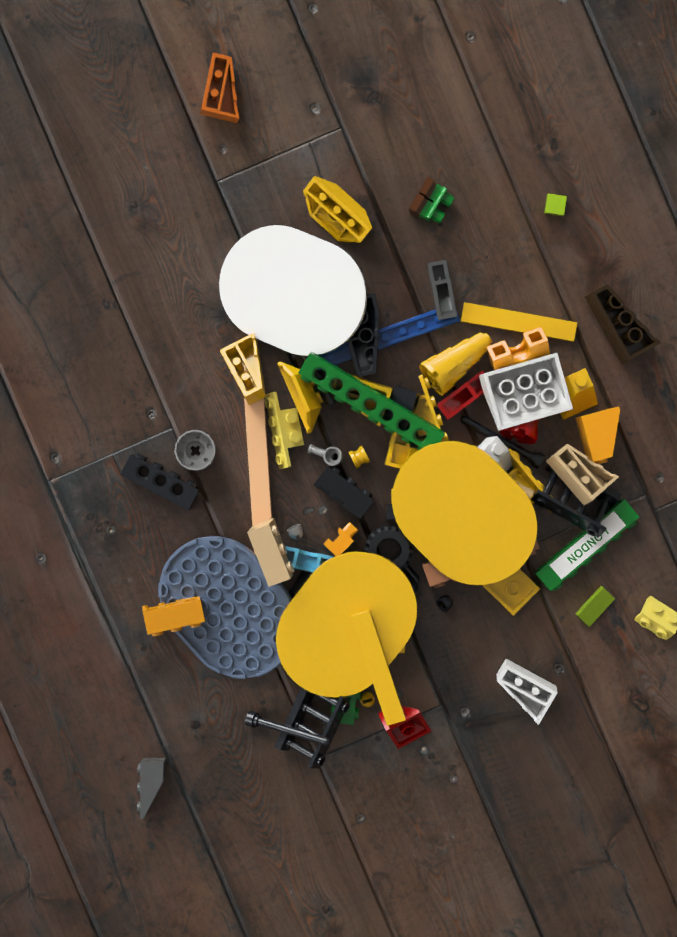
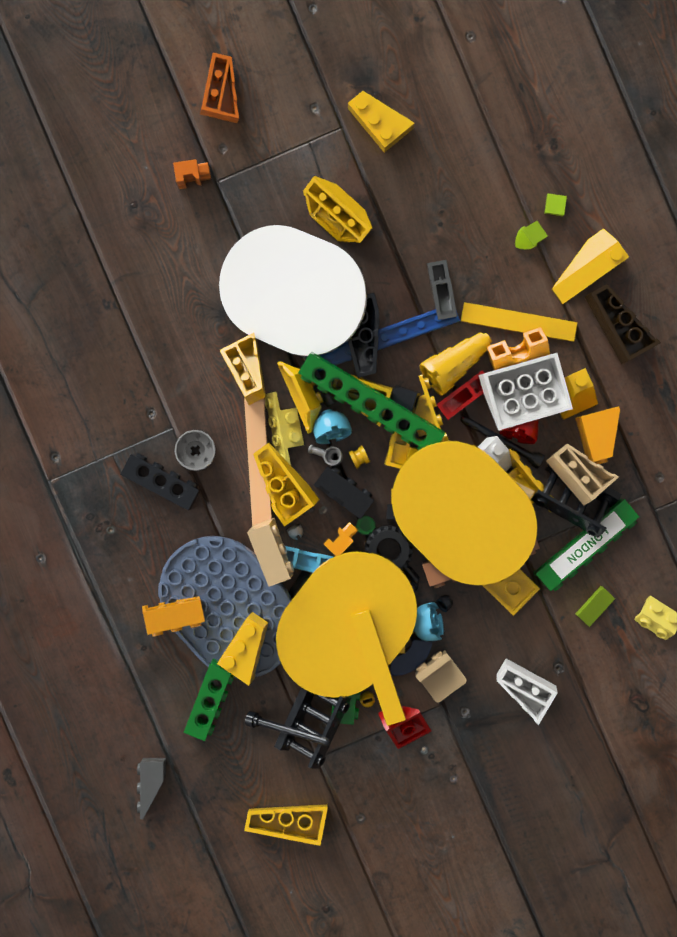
green hips [409,177,454,223] -> none
none -> orange hips [173,159,211,189]
none -> green brick [183,658,235,741]
none -> yellow wedge [217,612,268,686]
none -> yellow wedge [244,804,328,846]
none -> yellow wedge [253,443,320,526]
none -> medium azure cylinder [313,409,352,444]
none -> yellow wedge [348,91,415,153]
none -> green tile [356,516,375,535]
none -> dark blue tile [390,639,432,676]
none -> medium azure cylinder [413,602,444,641]
none -> tan bracket [414,650,467,702]
none -> lime tile [515,221,548,250]
none -> yellow wedge [552,229,629,305]

